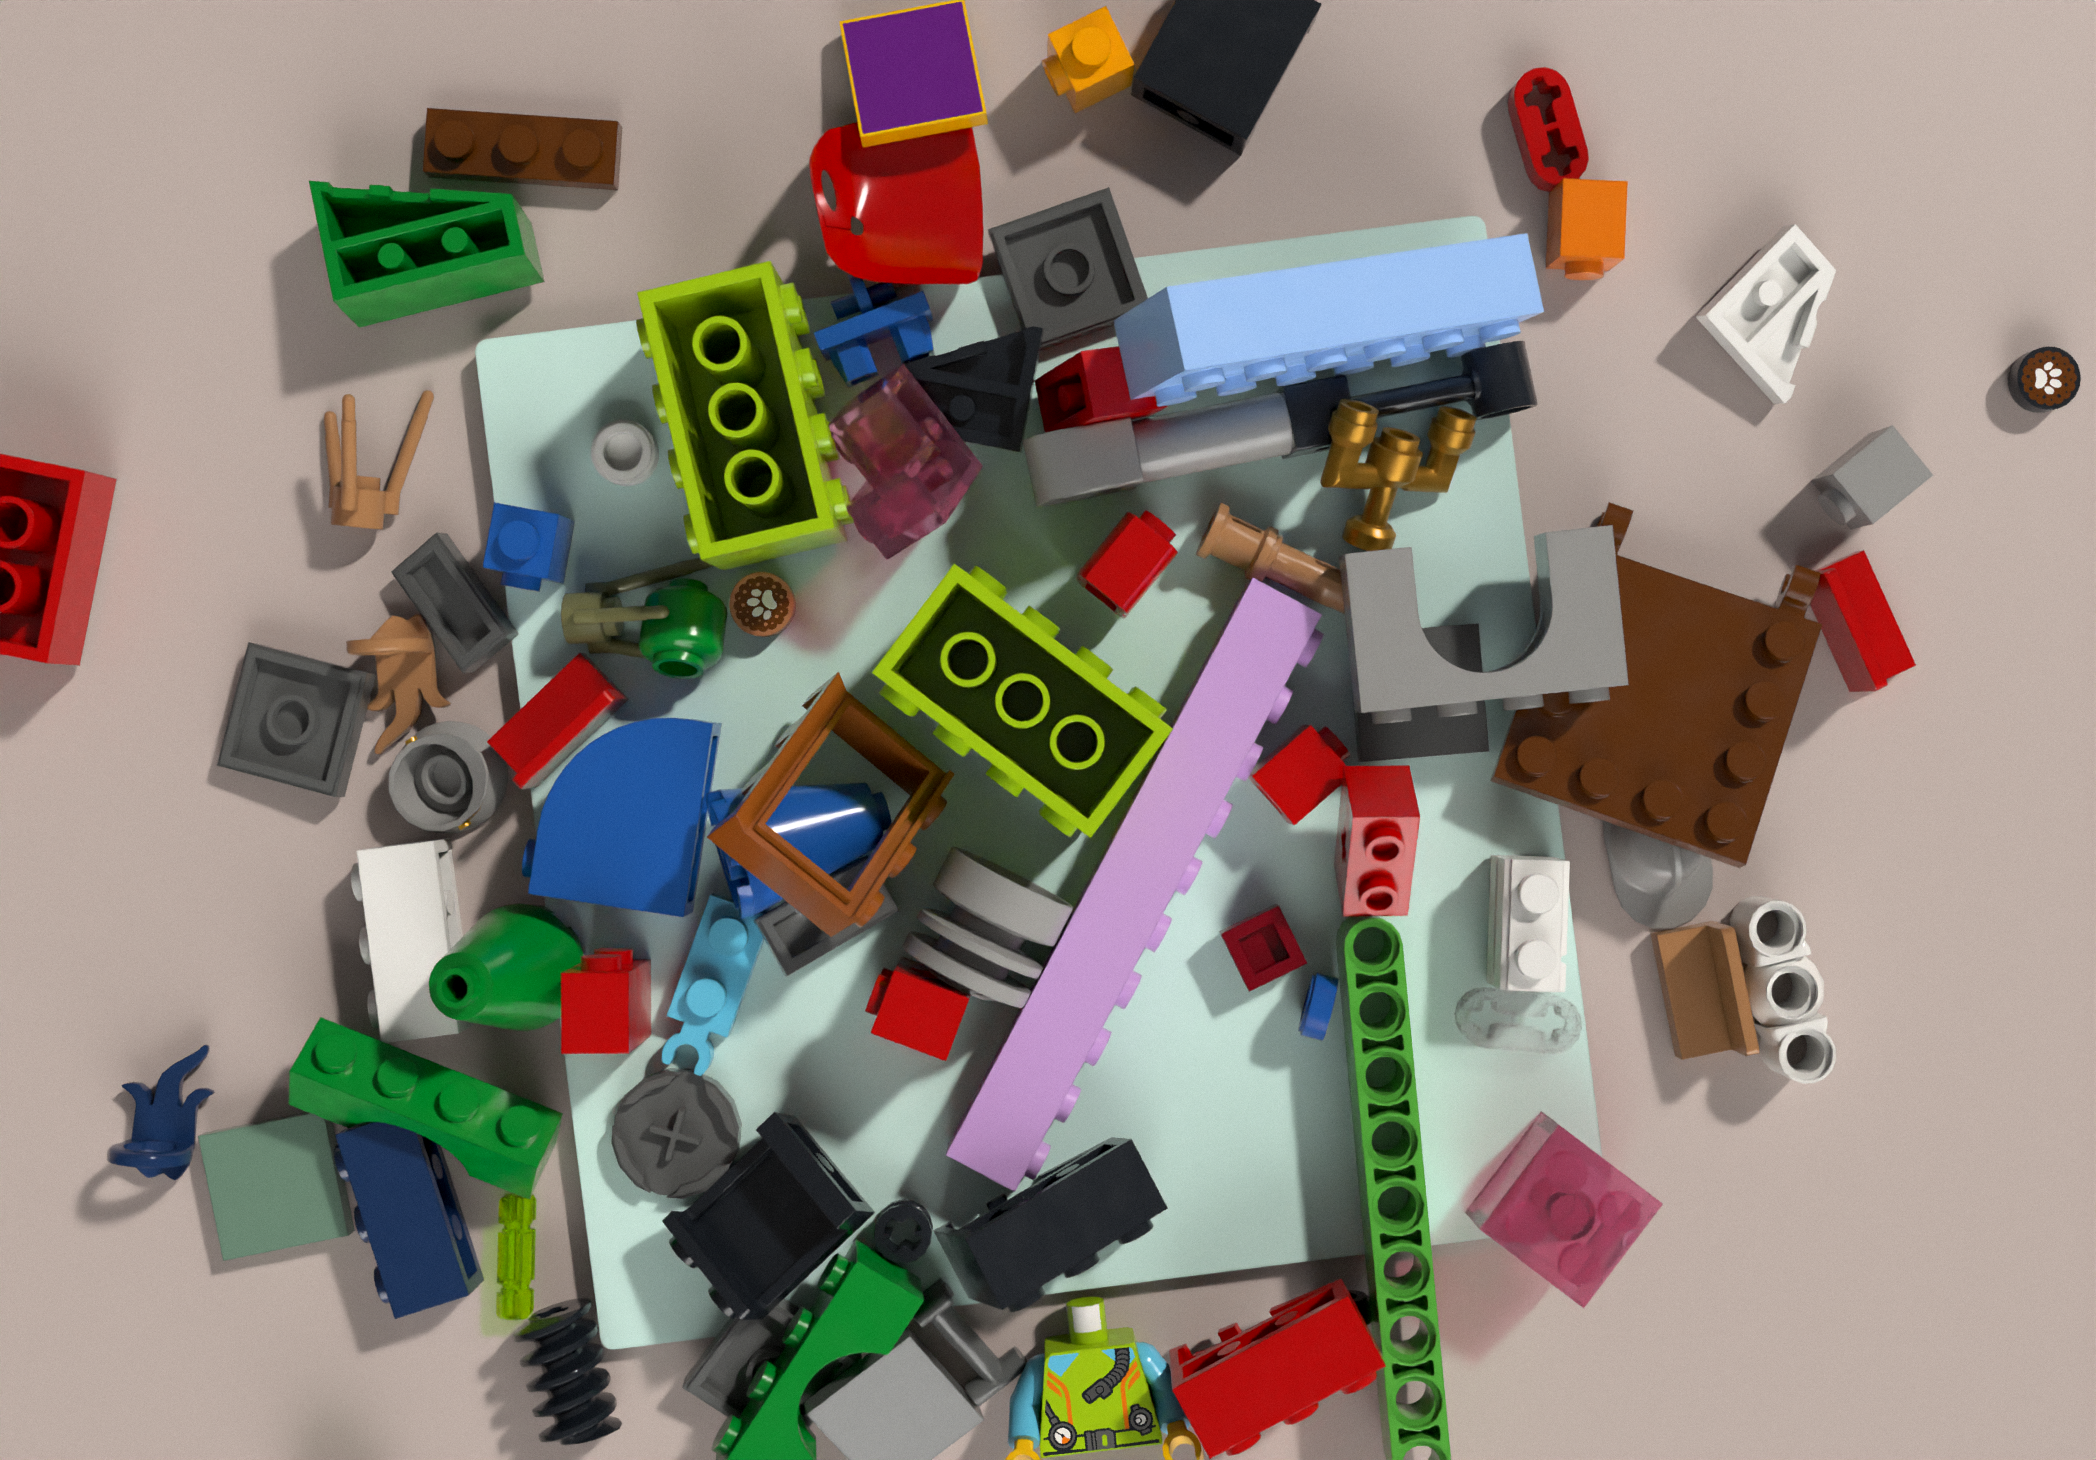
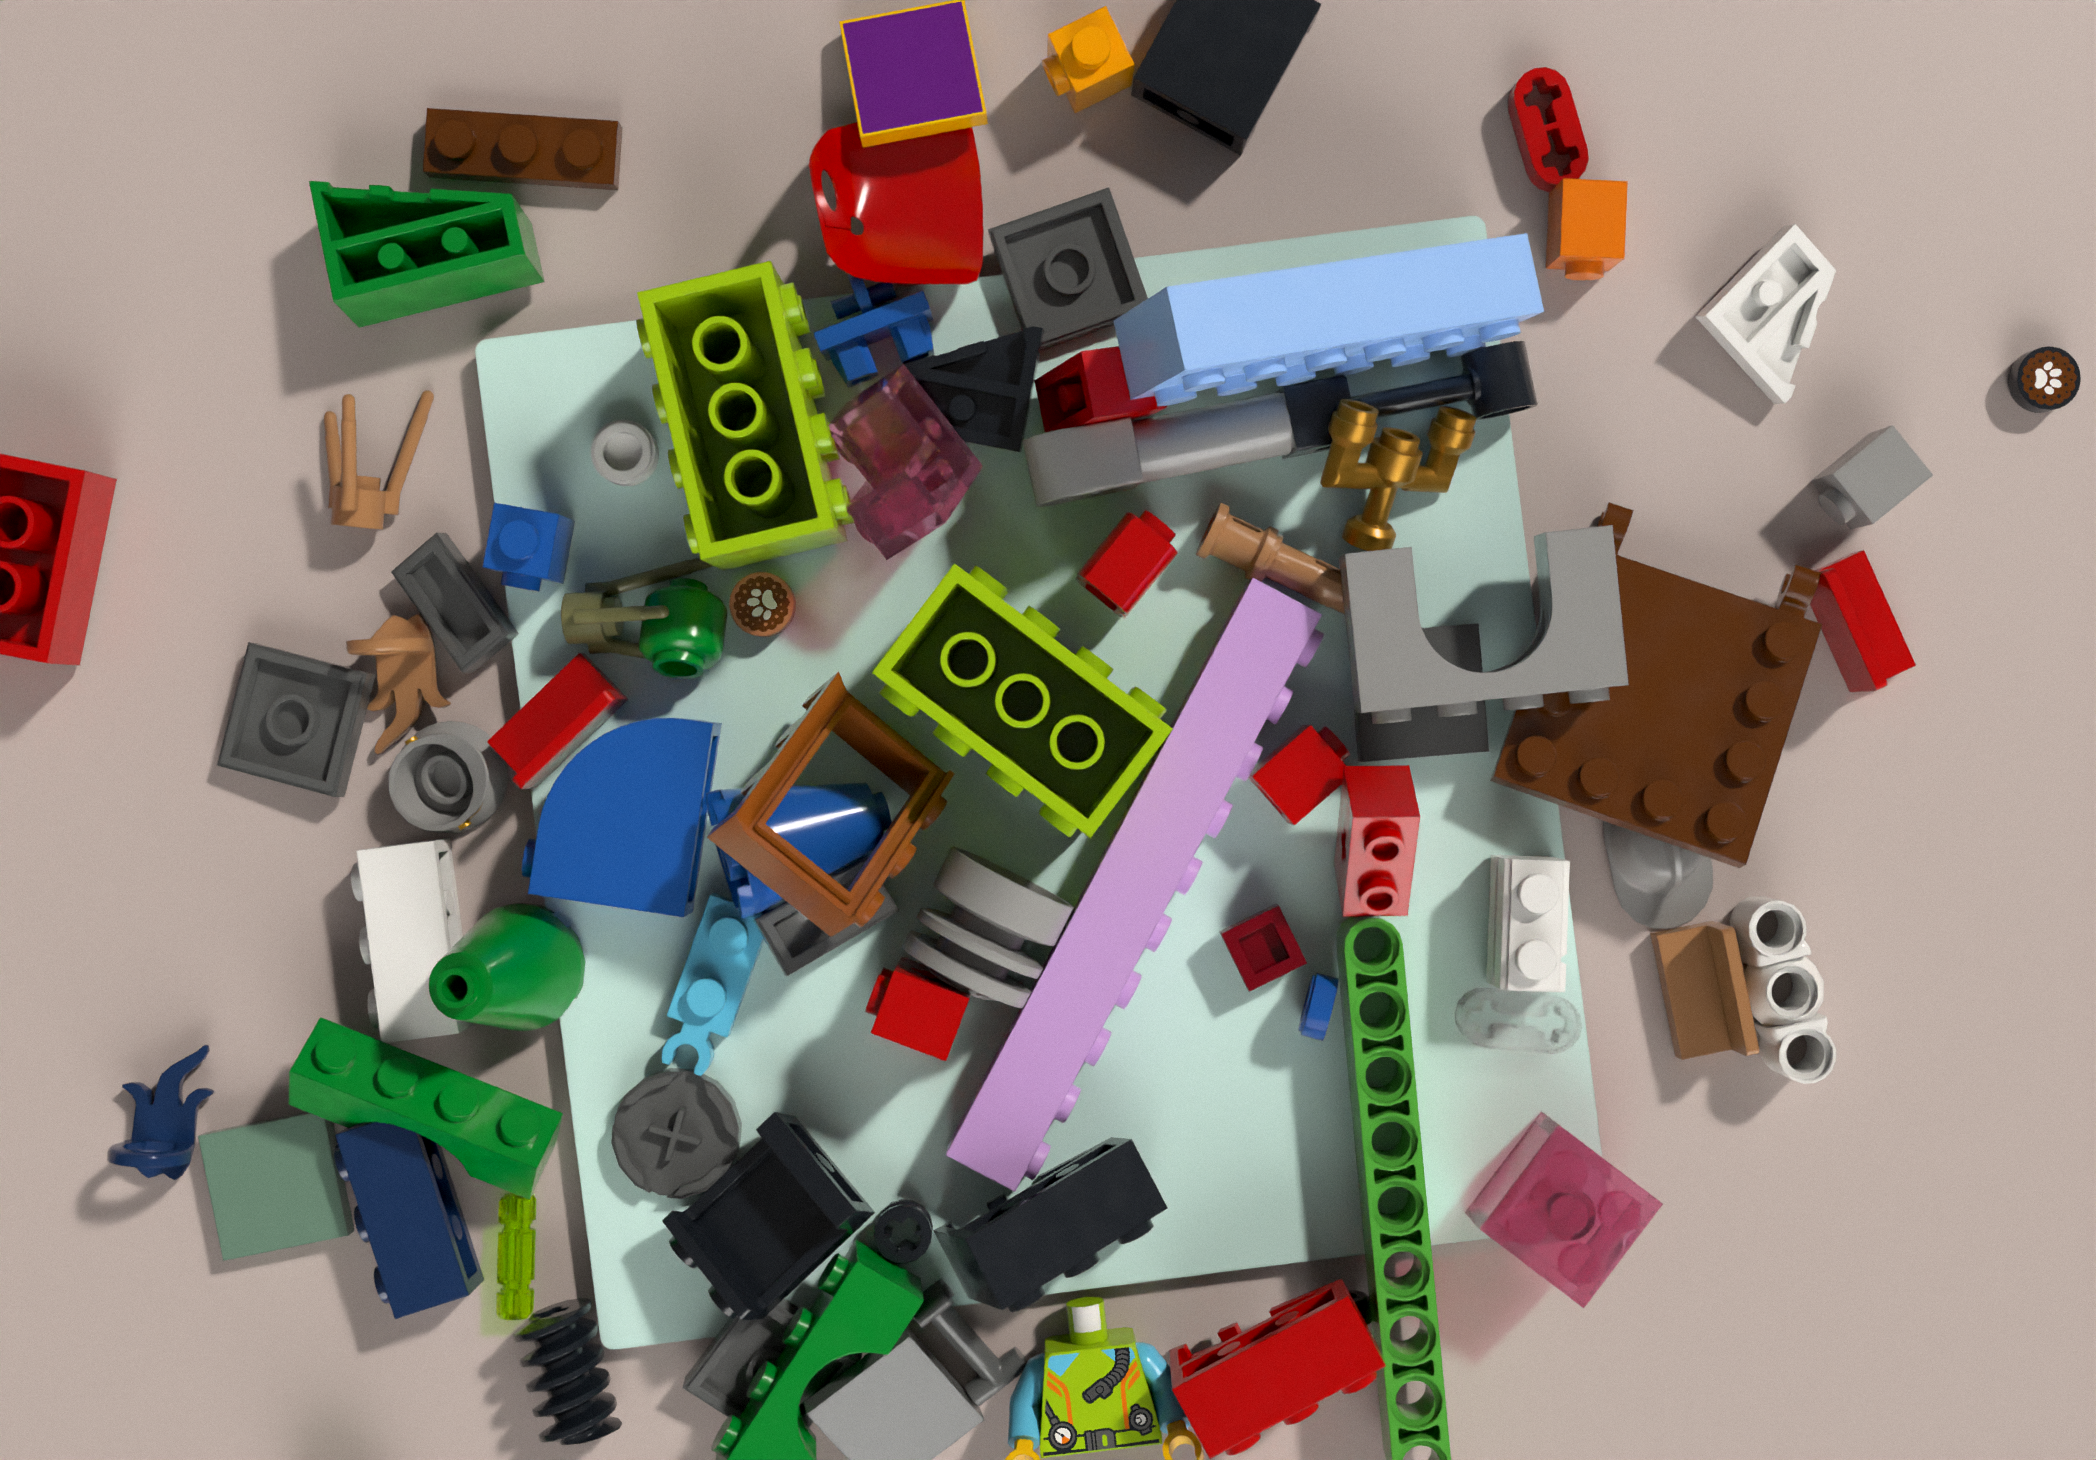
red brick [561,948,651,1054] -> none

